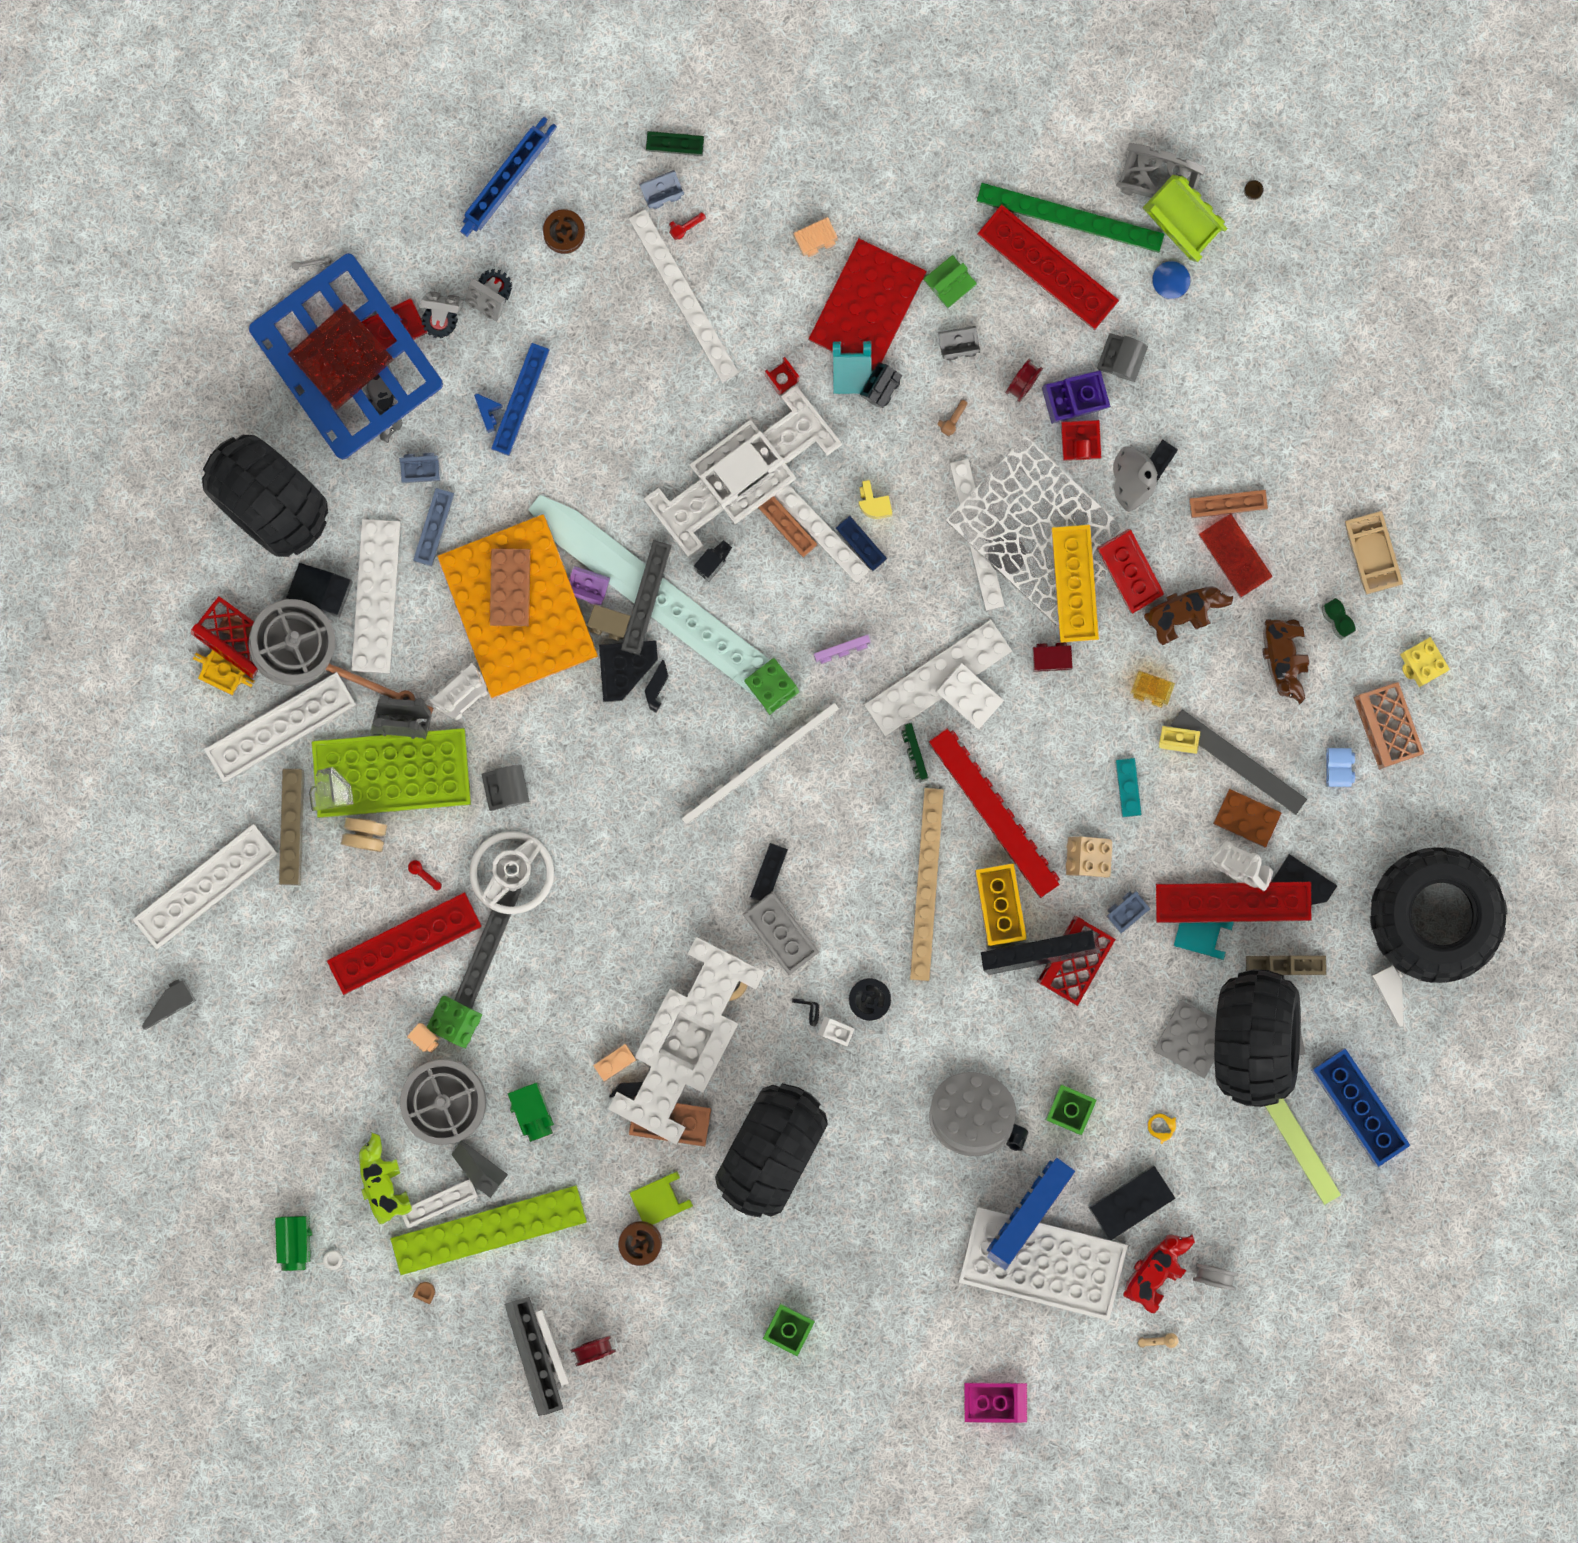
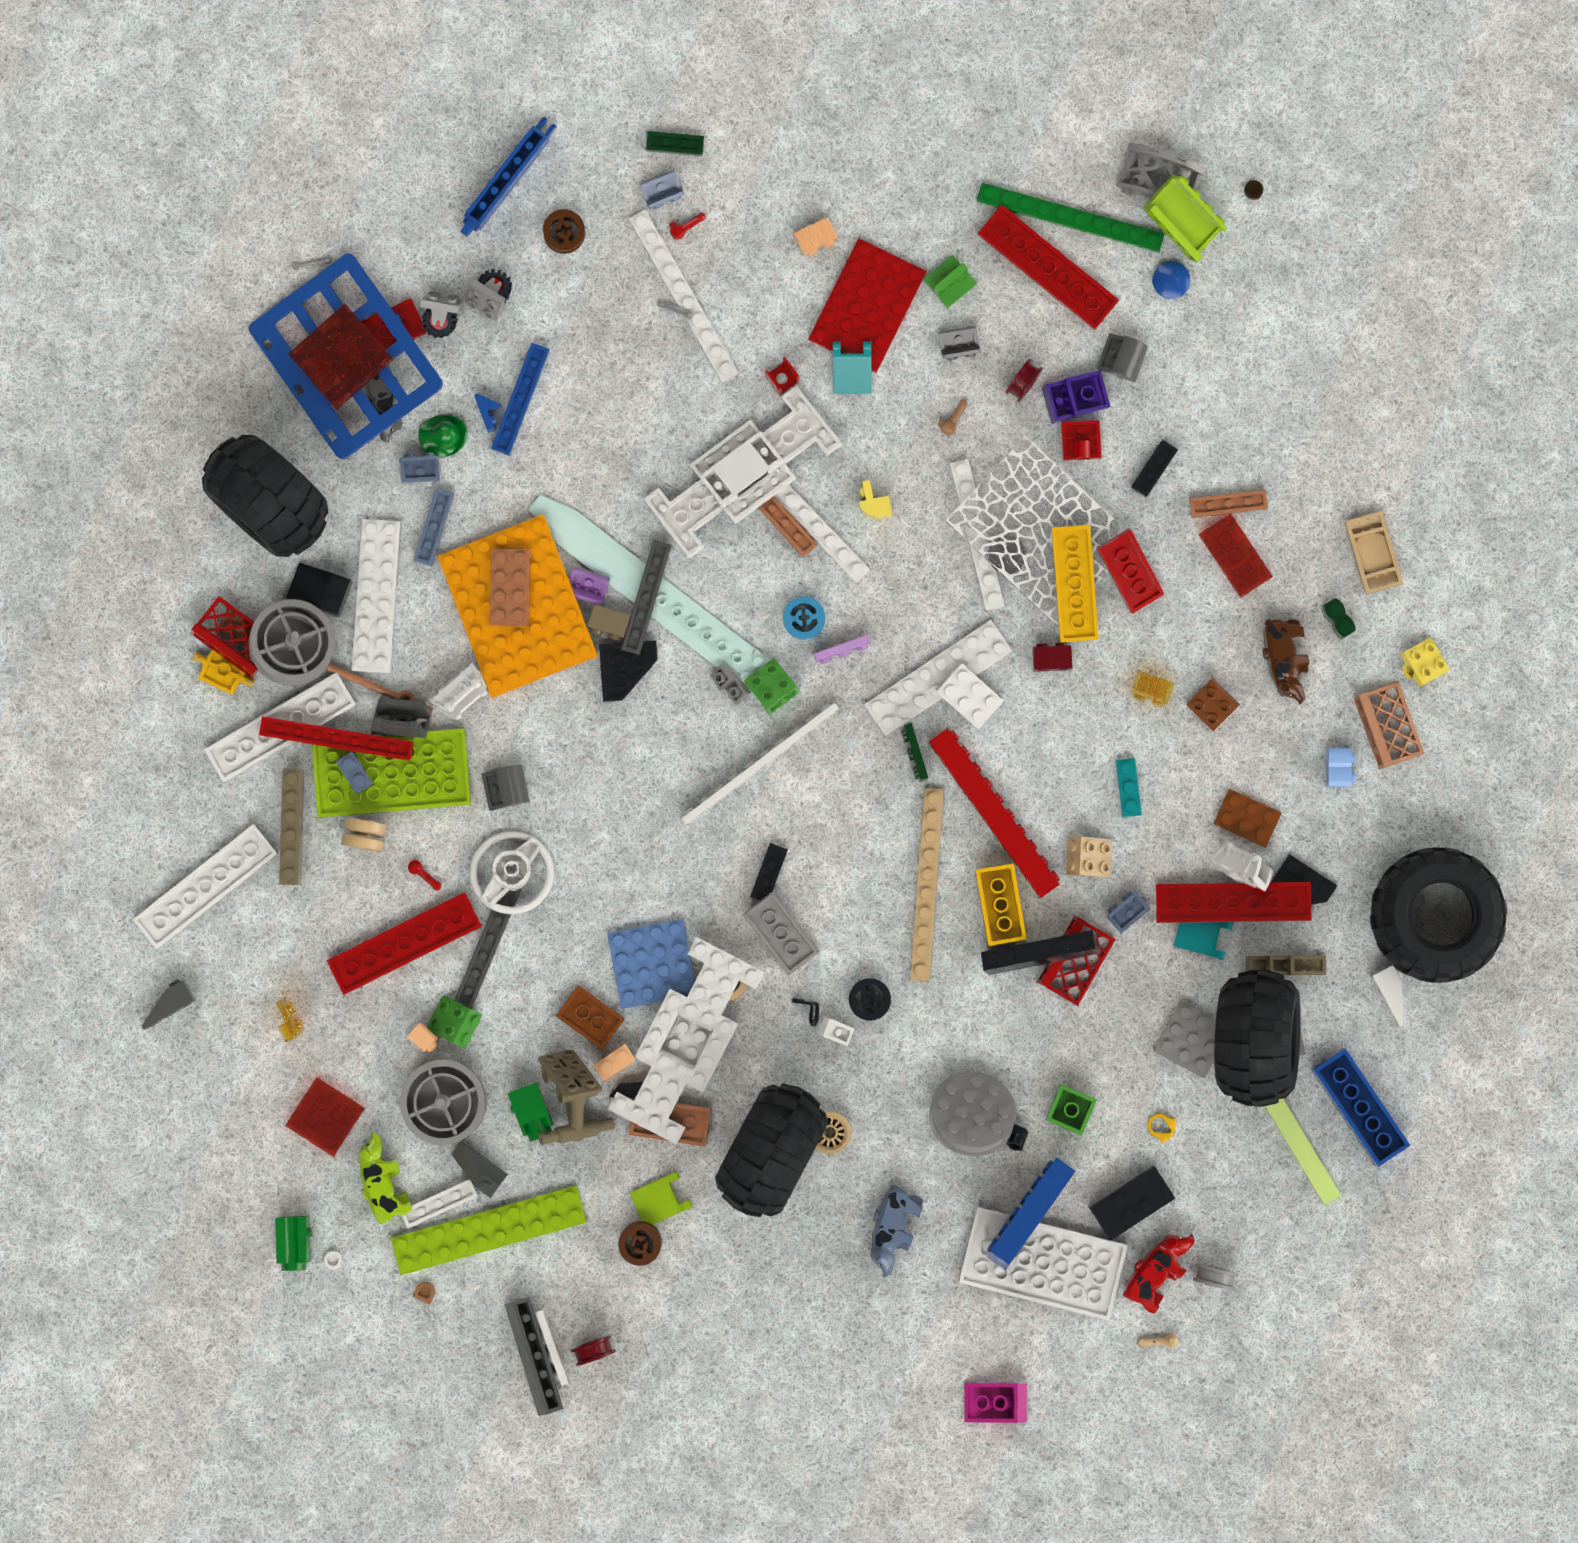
clear slope [309,767,353,811] -> none
black piece [645,660,669,713] -> none
black hinge [694,540,732,582] -> none
bright green brick [763,1303,815,1357] -> none
dark blue plate [835,516,887,572] -> none
black brick [860,362,902,408] -> none
light grey piece [1113,447,1158,512] -> none
reddish brown animal [1144,586,1234,645] -> none
light yellow slope [1159,726,1200,754] -> none
dark grey tile [1171,709,1307,815] -> none
none -> red plate [259,716,414,761]
none -> clear yellow plate [276,999,305,1042]
none -> clear red plate [285,1077,366,1157]
none -> sand blue plate [336,752,373,794]
none -> green hat [418,415,468,458]
none -> dark tan plate [538,1050,615,1145]
none -> dark orange plate [556,985,625,1050]
none -> medium blue plate [607,919,695,1009]
none -> light grey hinge [657,302,693,319]
none -> light grey slope [710,664,751,705]
none -> dark azure wheel [783,597,825,640]
none -> tan wheel [816,1111,851,1154]
none -> sand blue animal [870,1185,923,1277]
none -> dark orange plate [1186,678,1240,731]

